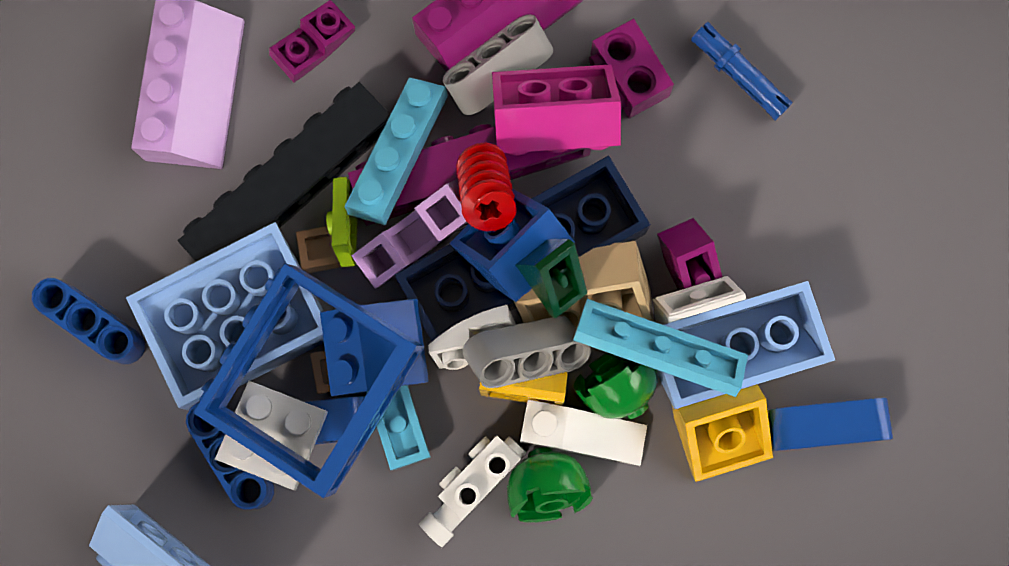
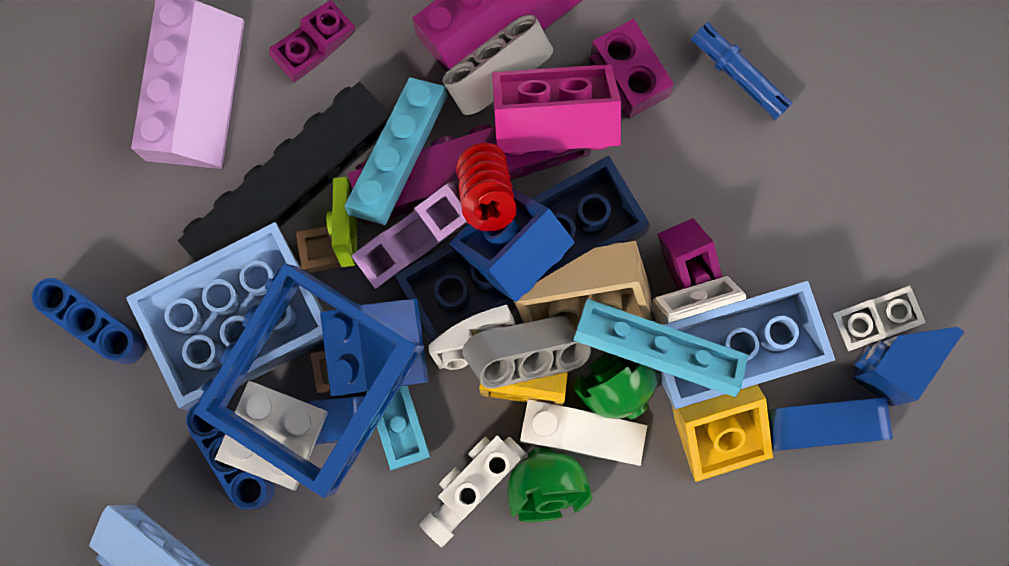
dark green slope [516,239,587,319] -> none
none -> white slope [833,286,926,352]
none -> blue slope [851,327,965,406]

